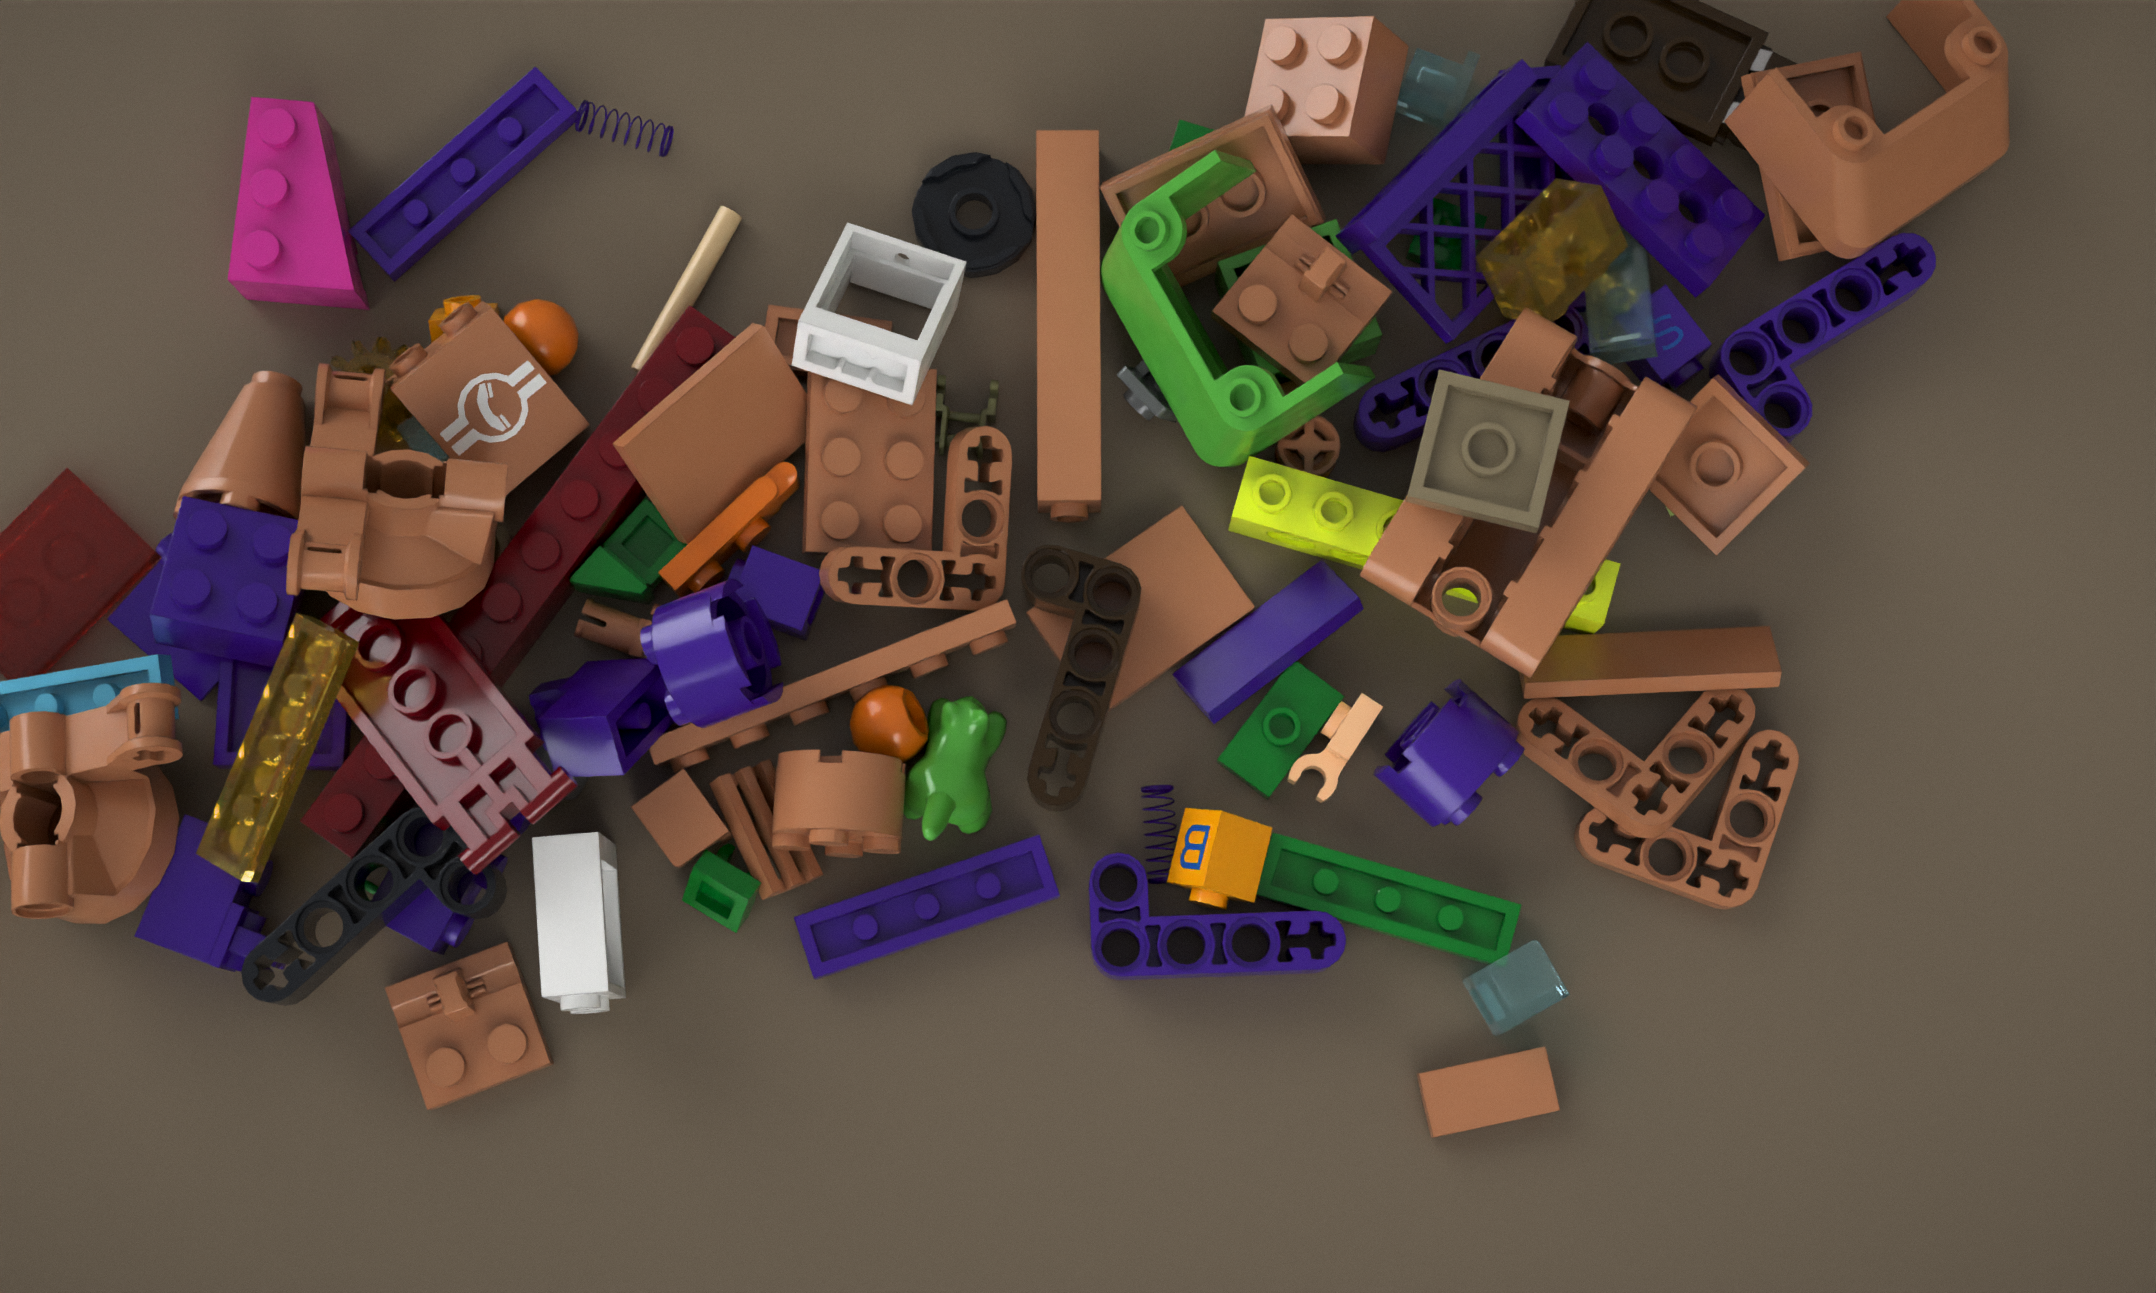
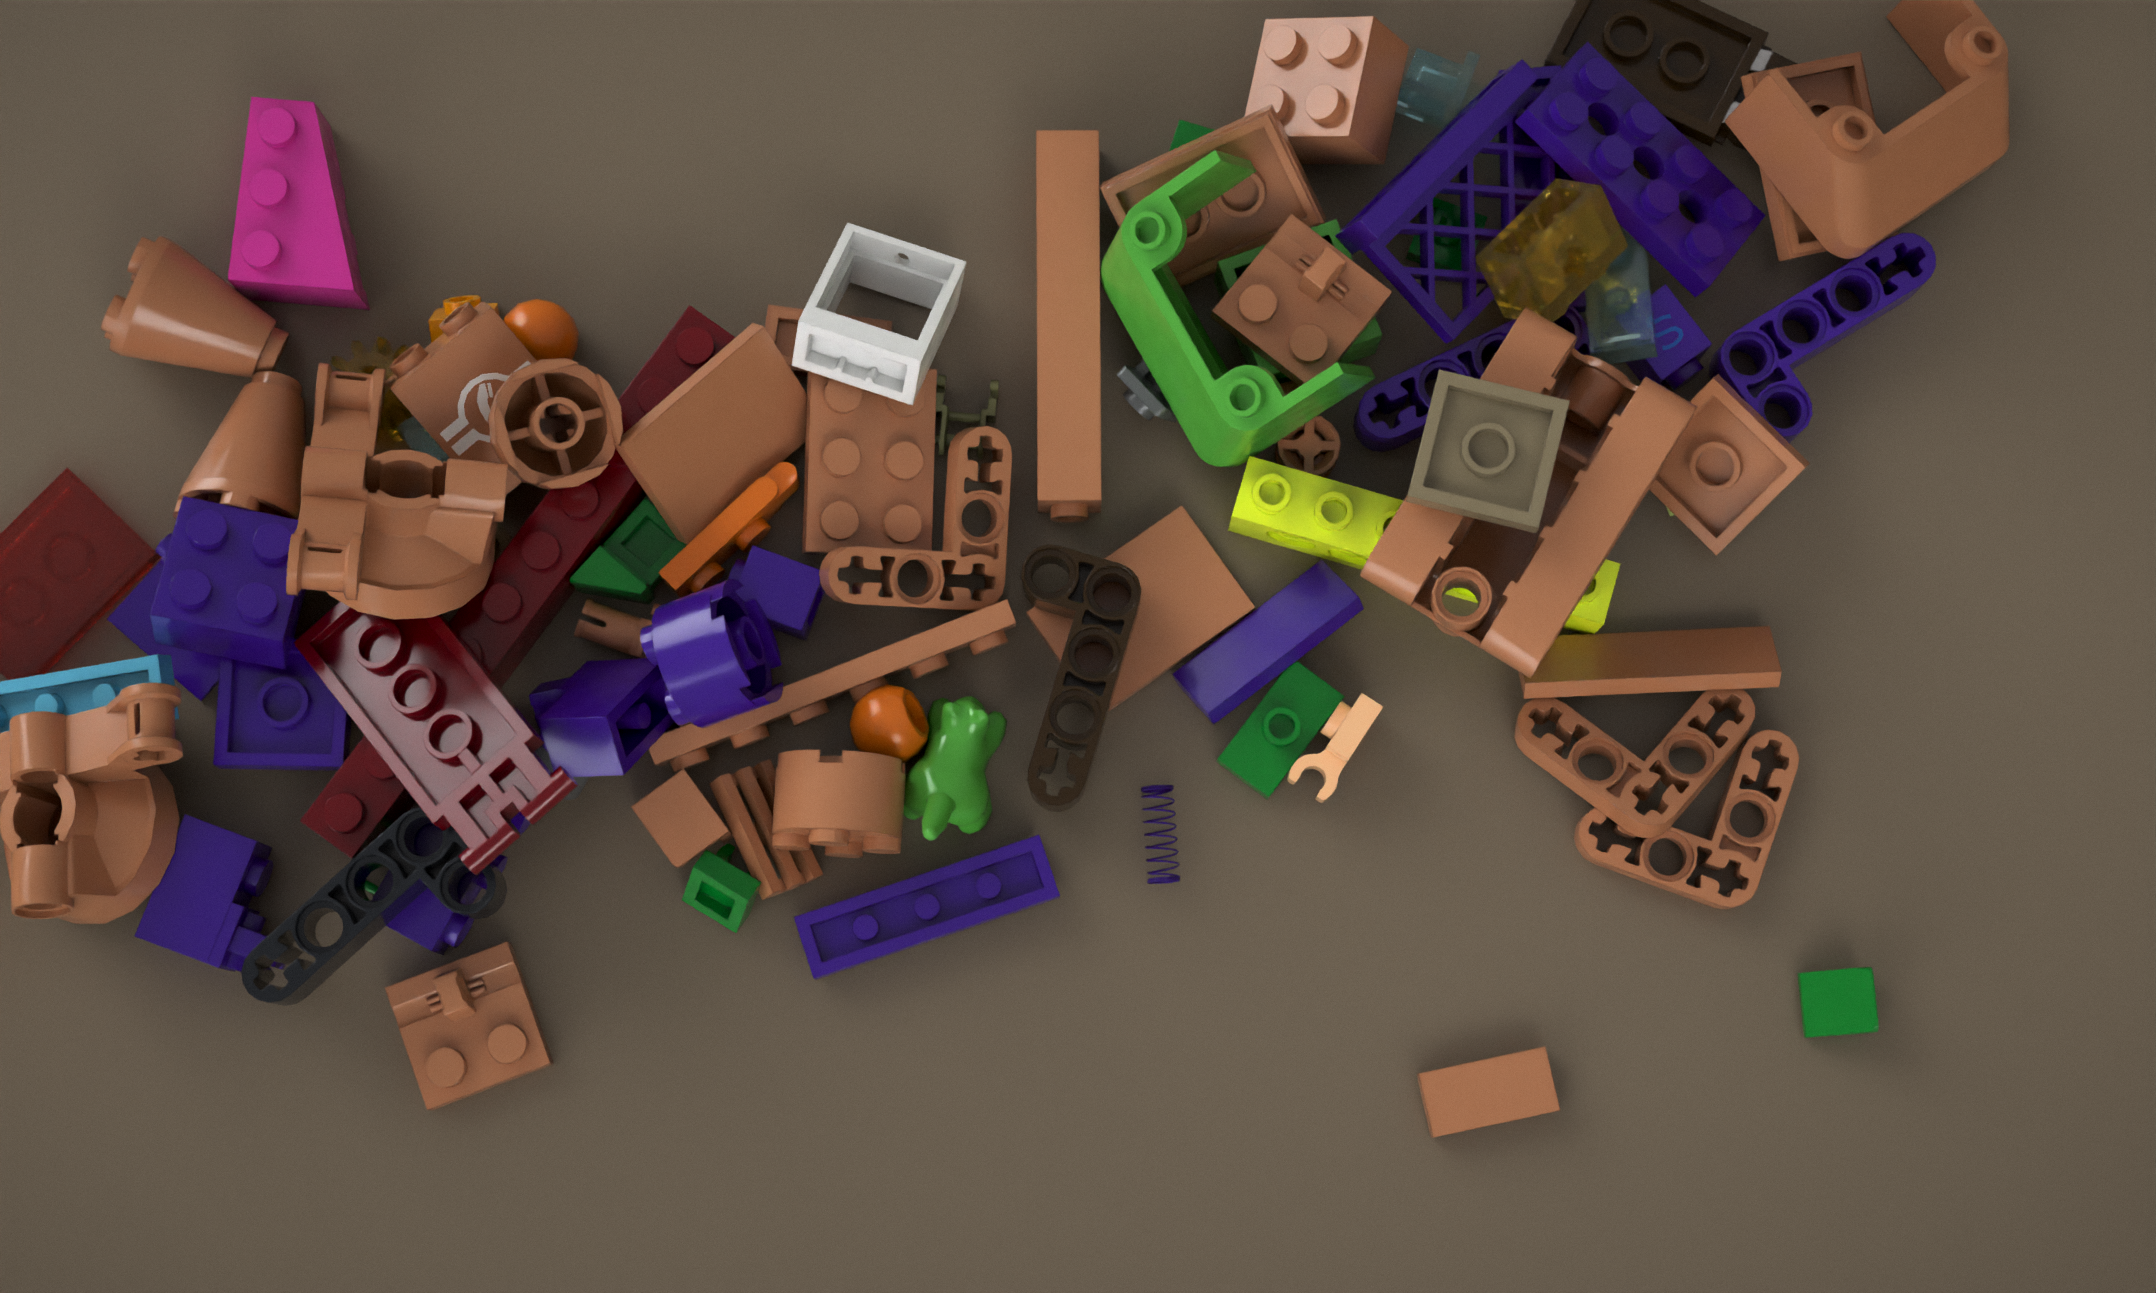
clear yellow plate [196,613,359,883] -> none
dark purple plate [348,66,578,282] -> none
white window [532,832,626,1014] -> none
dark purple piece [575,100,674,157] -> none
tan bar [630,206,742,373] -> none
black tile [912,152,1036,278] -> none
dark purple beam [1089,853,1346,980] -> none
light orange brick [1166,808,1273,910] -> none
green plate [1256,832,1522,968] -> none
dark purple brick [1373,679,1525,827] -> none
clear light blue panel [1462,940,1570,1036] -> none
none -> nougat cone [101,236,290,378]
none -> nougat cylinder [488,358,623,490]
none -> green slope [1797,967,1879,1038]

